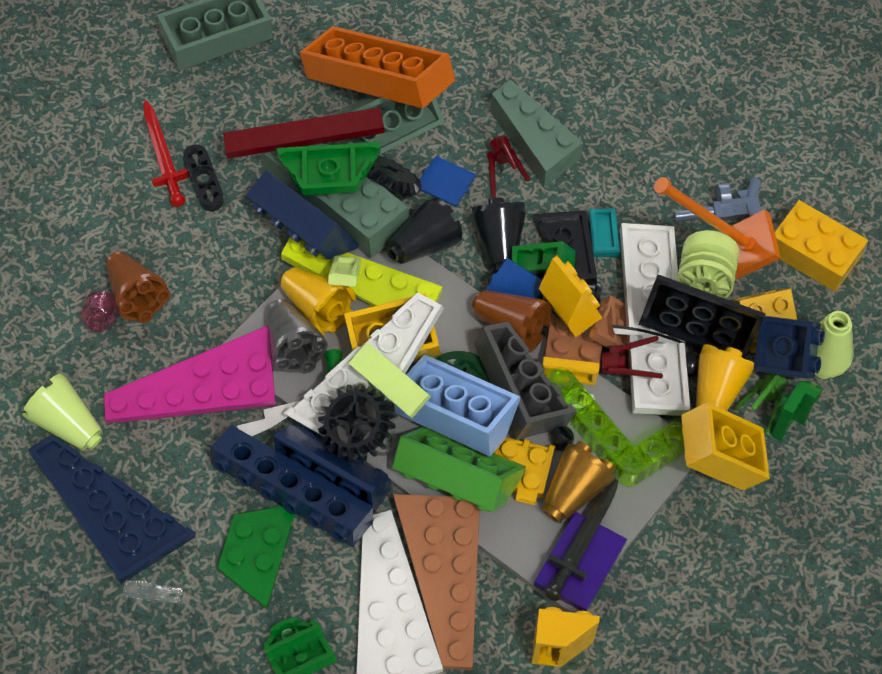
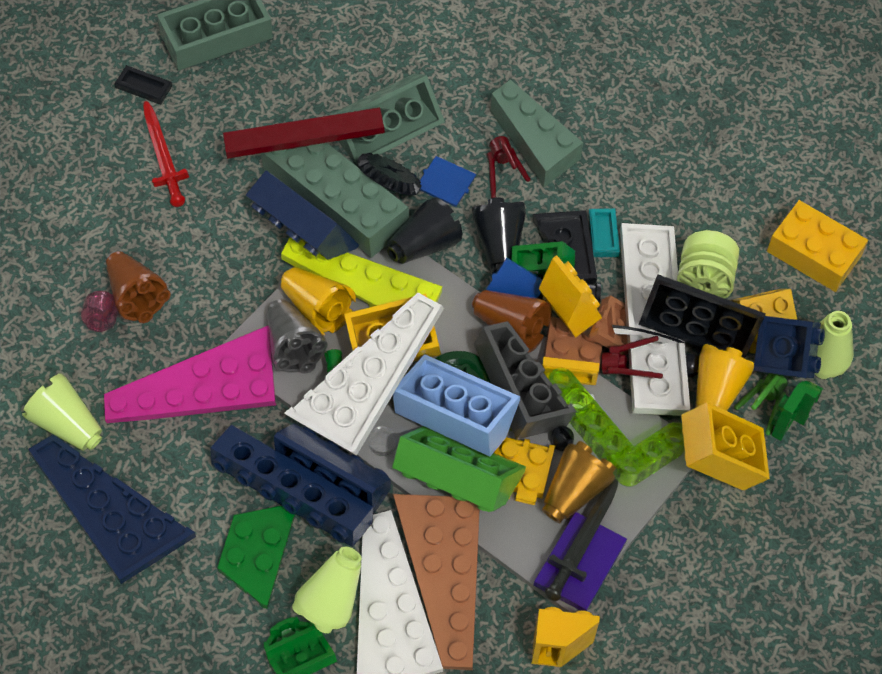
clear axle [123,580,184,606] -> none
black beam [184,144,224,211] -> none
white sticker [237,400,301,436] -> none
green wing [277,142,381,196] -> none
orange brick [299,26,455,108] -> none
black gear [318,383,396,462] -> none
yellowish green tile [328,256,361,287] -> none
yellowish green tile [349,342,431,418] -> none
orange tile [654,177,781,279] -> none
sand blue piece [674,178,761,222] -> none
none -> black tile [114,65,173,105]
none -> yellowish green cone [292,547,362,634]

